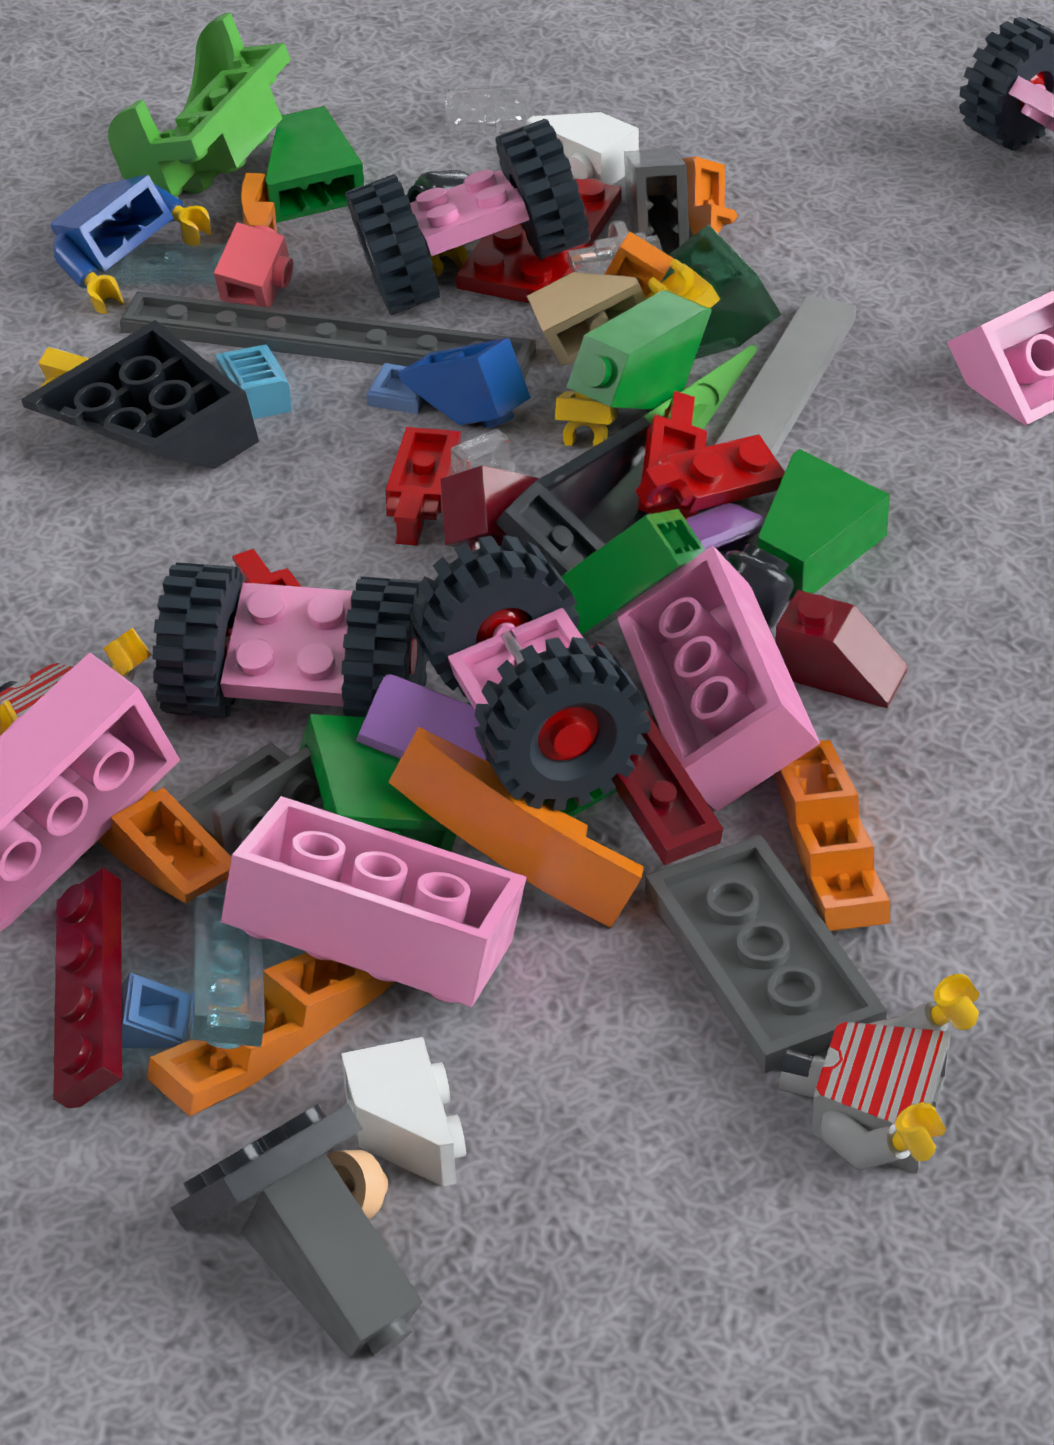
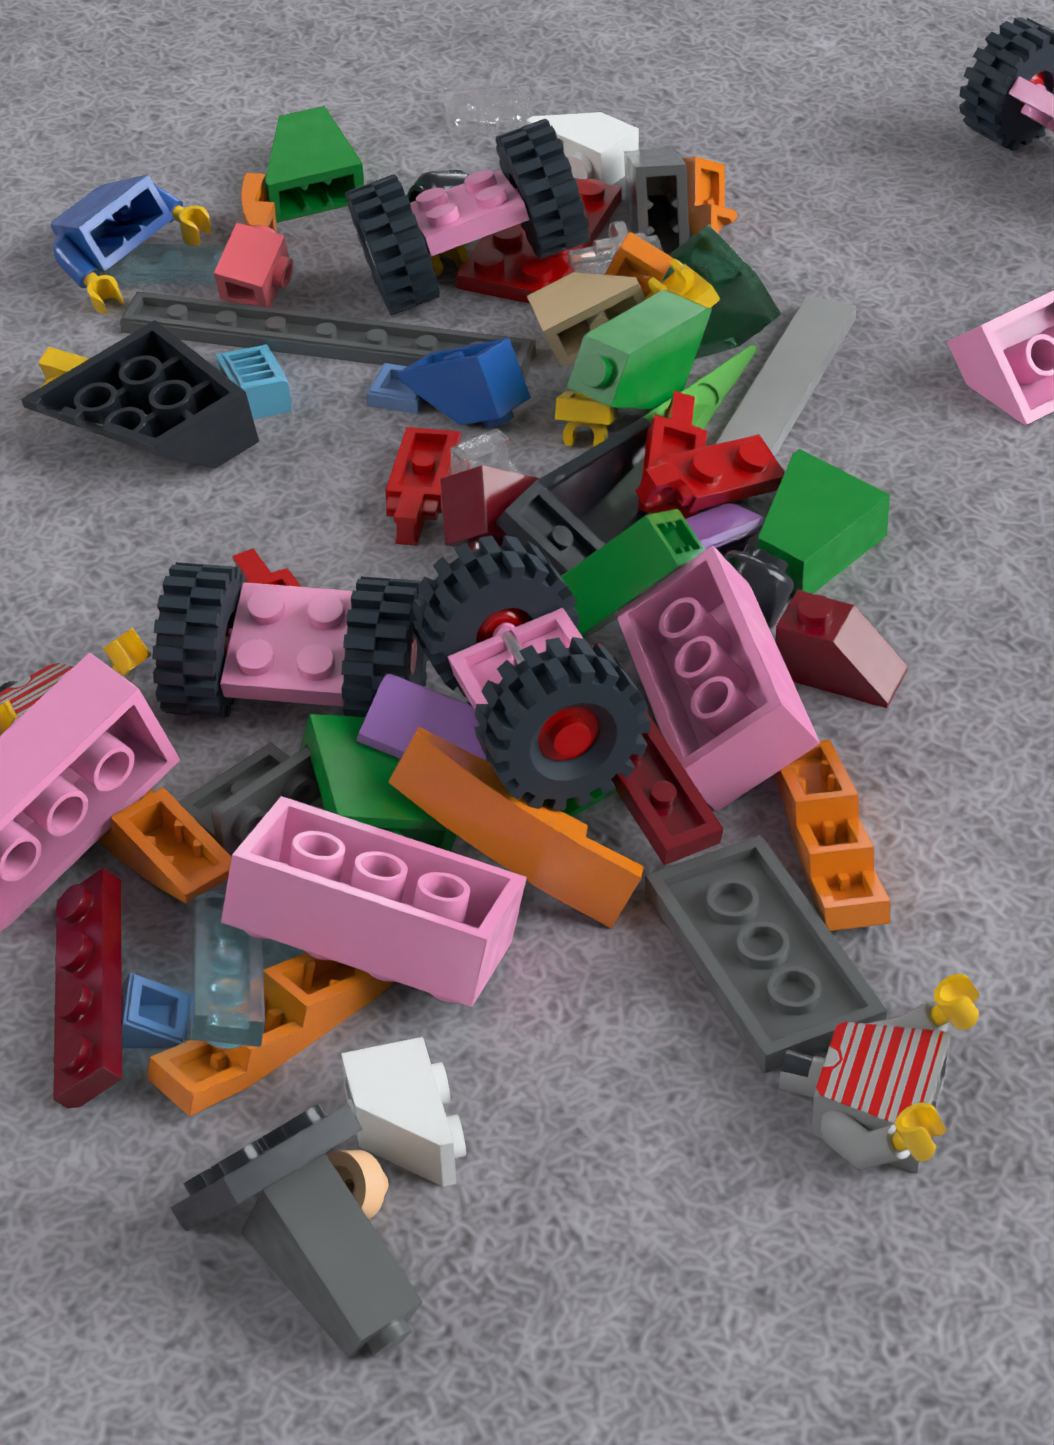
bright green piece [108,12,291,197] -> none

